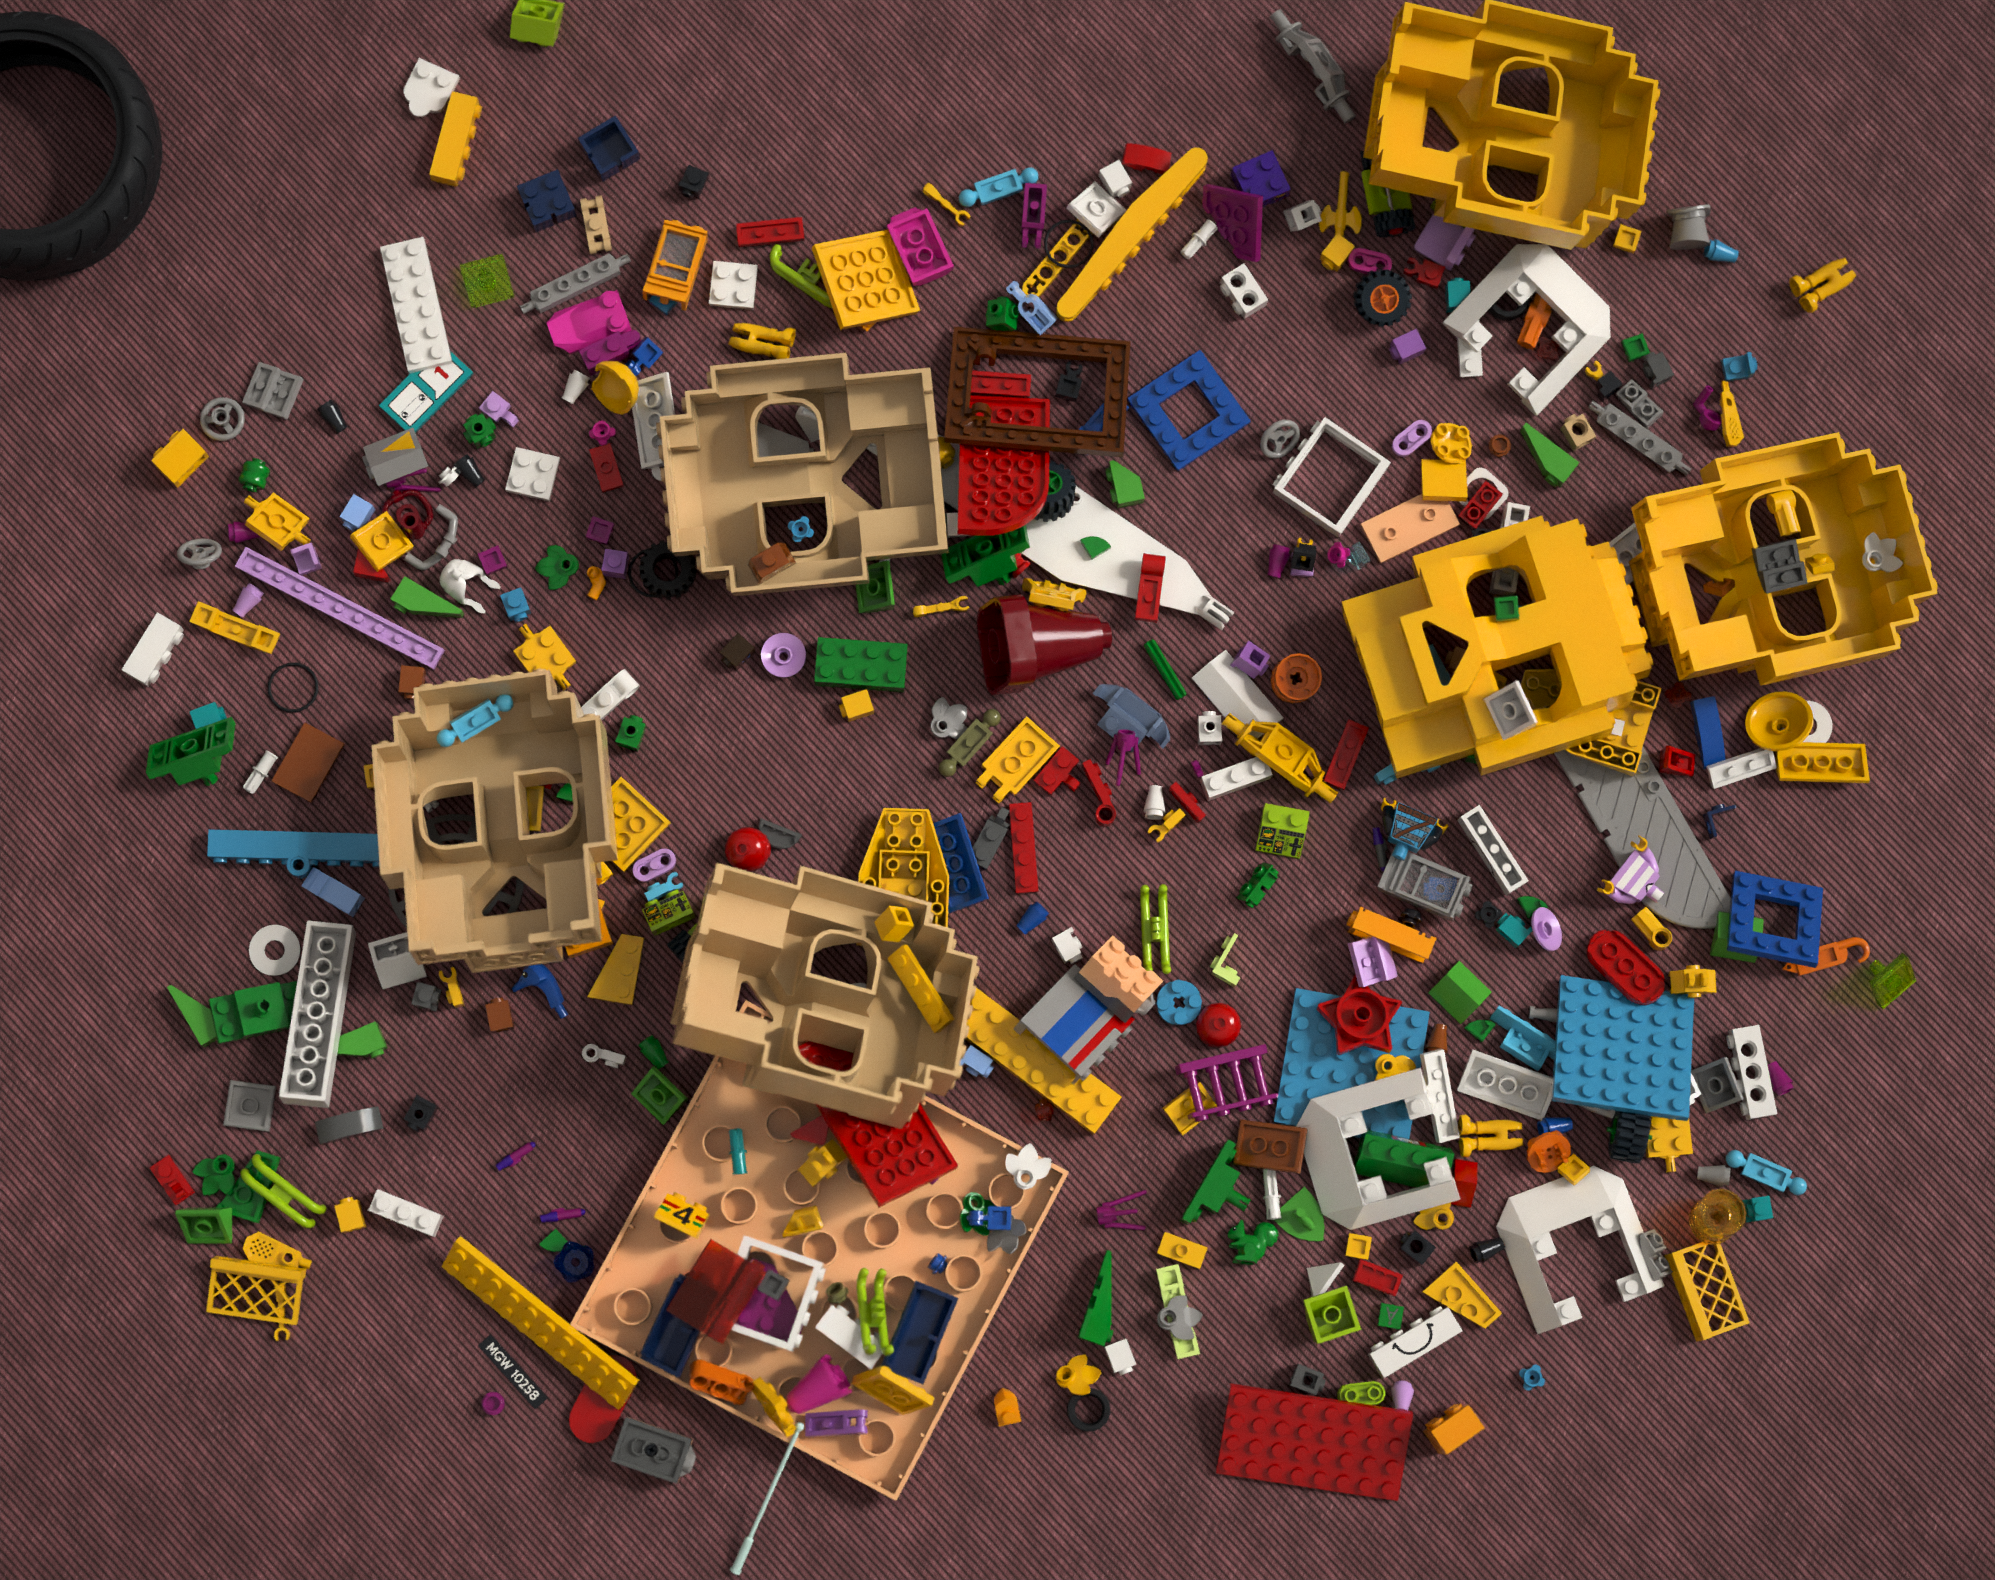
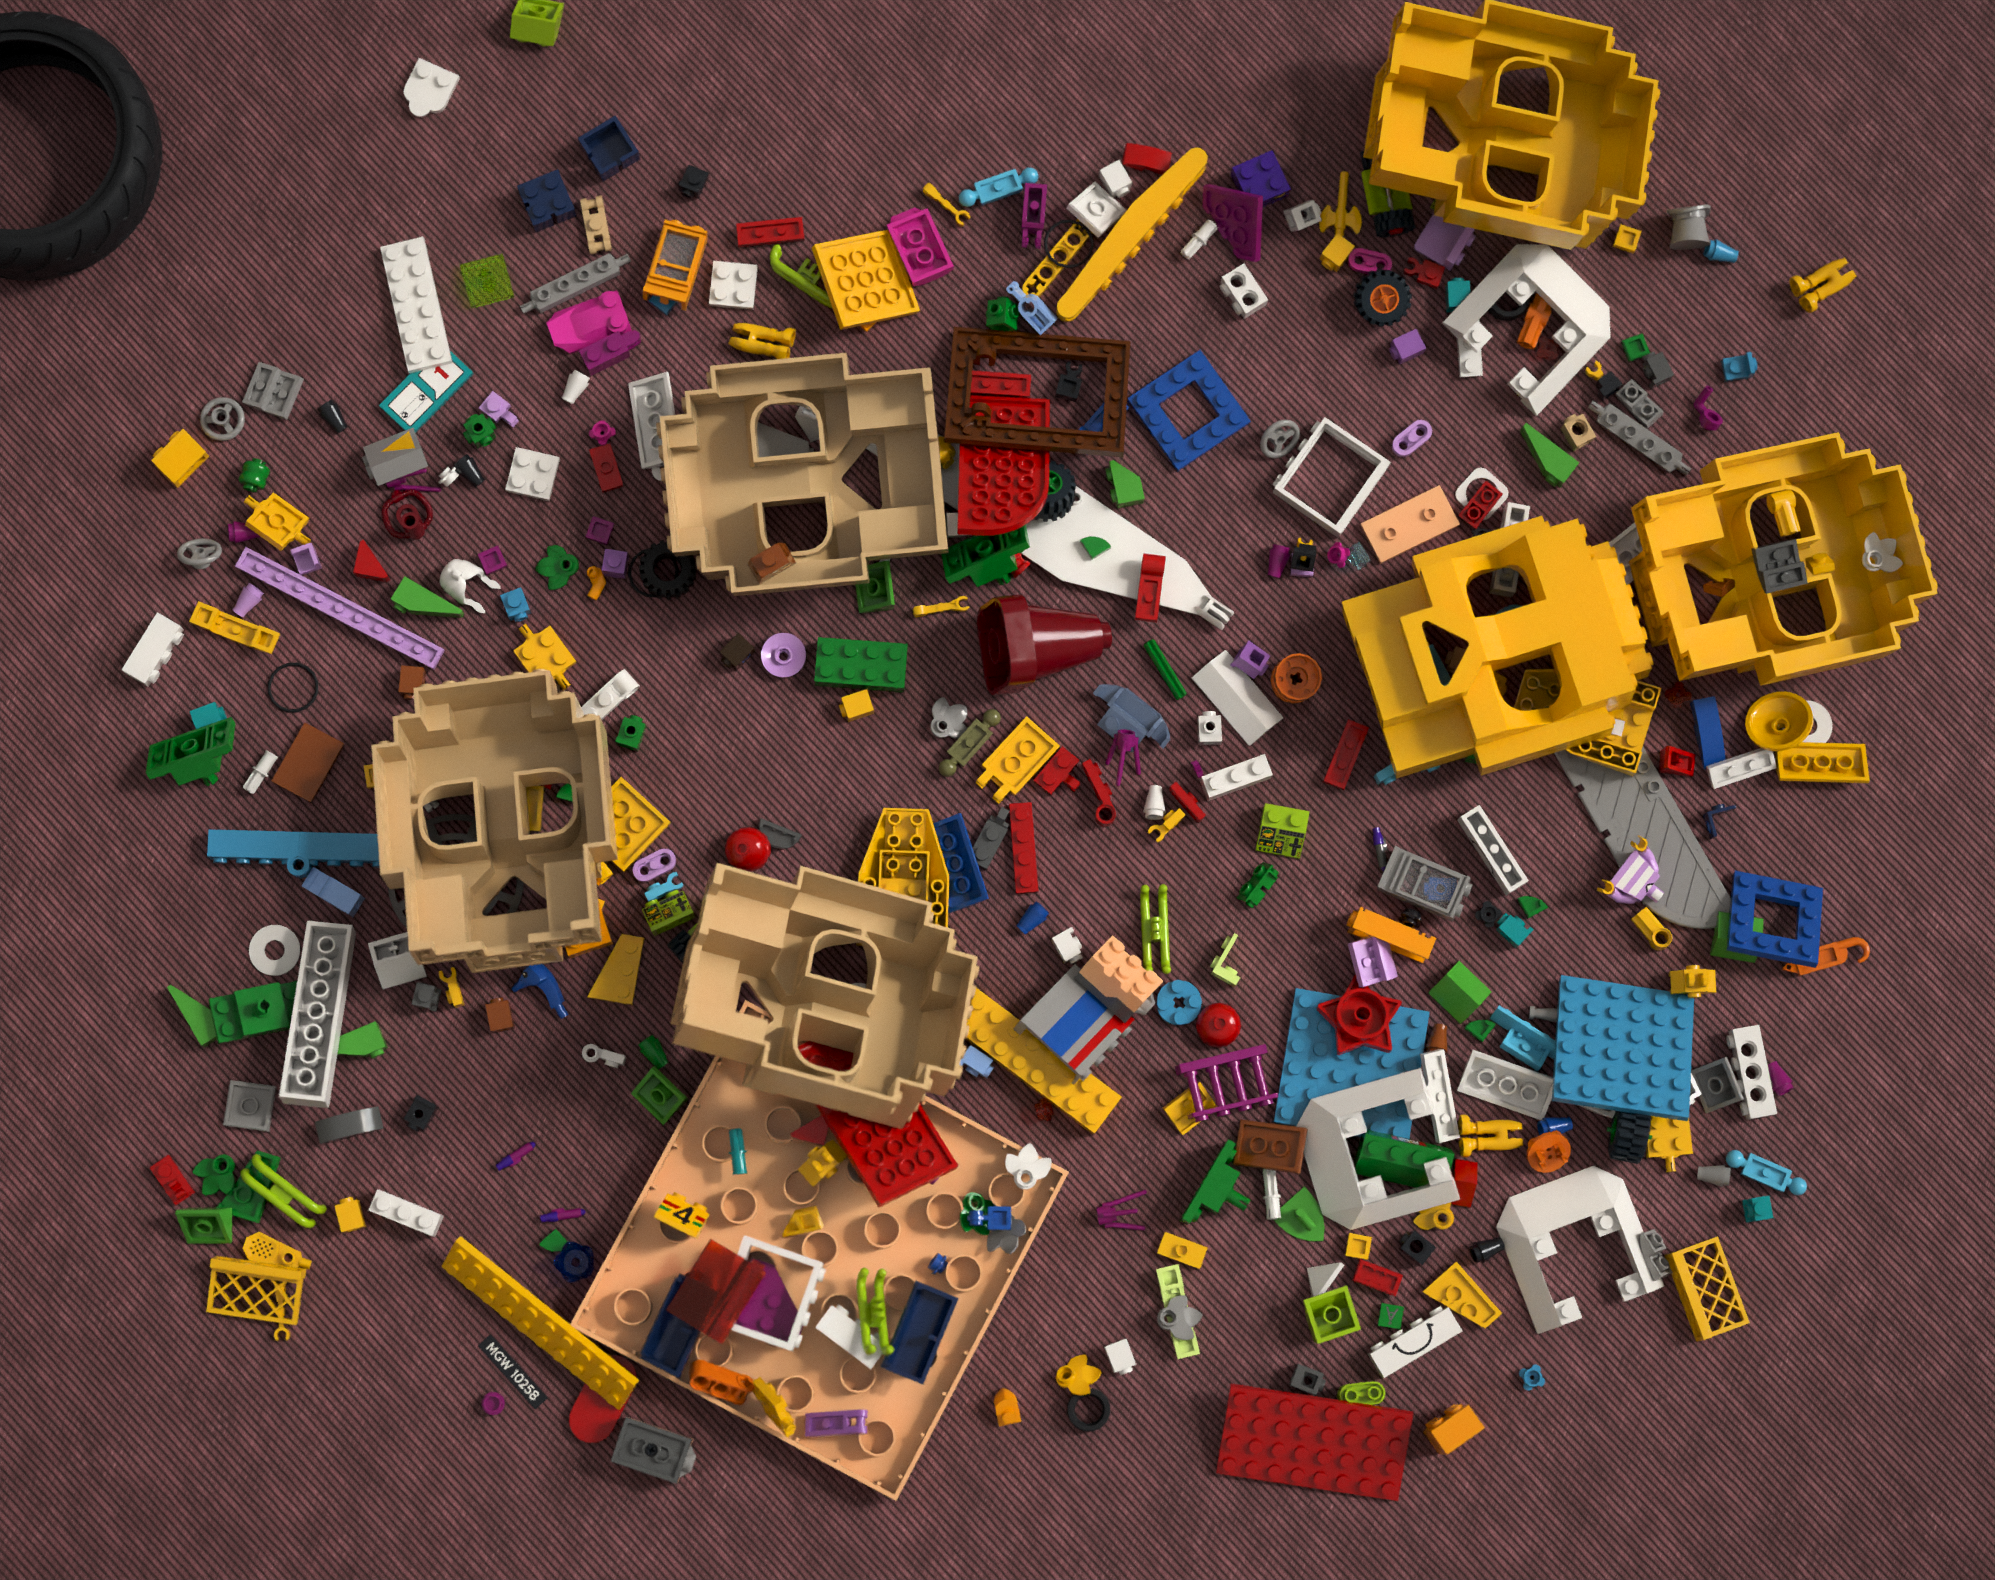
light blue brick [340,494,375,532] -> none
yellow tile [350,511,414,572] -> none
light grey piece [403,504,458,570] -> none
yellow brick [429,91,482,187] -> none
medium azure plate [437,694,514,747] -> none
yellow cylinder [591,361,639,415] -> none
blue plate [625,337,663,376] -> none
light aqua piece [730,1422,804,1575] -> none
dark grey tile [757,1269,790,1301] -> none
dark pink cone [786,1354,852,1414] -> none
dark azure plate [788,516,814,542] -> none
olive plate [826,1282,848,1304] -> none
yellow plate [851,1366,934,1415] -> none
yellow brick [874,906,914,942] -> none
yellow plate [887,945,955,1033] -> none
yellow plate [1022,578,1086,611] -> none
green wedge [1077,1250,1114,1347] -> none
yellow plate [1221,712,1338,804] -> none
green animal [1227,1220,1279,1265] -> none
light grey plate [1270,9,1356,124] -> none
yellow plate [1375,1054,1416,1080] -> none
torso [1381,798,1448,861] -> none
lavender cone [1391,1381,1414,1410] -> none
yellow tile [1421,459,1468,502] -> none
yellow dish [1431,423,1472,464] -> none
white slope [1484,680,1537,740] -> none
dark orange plate [1488,435,1511,457] -> none
green tile [1494,596,1519,622] -> none
lavender dish [1531,907,1562,951] -> none
yellow plate [1558,1154,1590,1186] -> none
red tile [1587,930,1665,1005] -> none
clear yellow wheel [1689,1189,1746,1245] -> none
yellow piece [1720,381,1744,447] -> none
clear neon green tile [1869,953,1916,1009] -> none

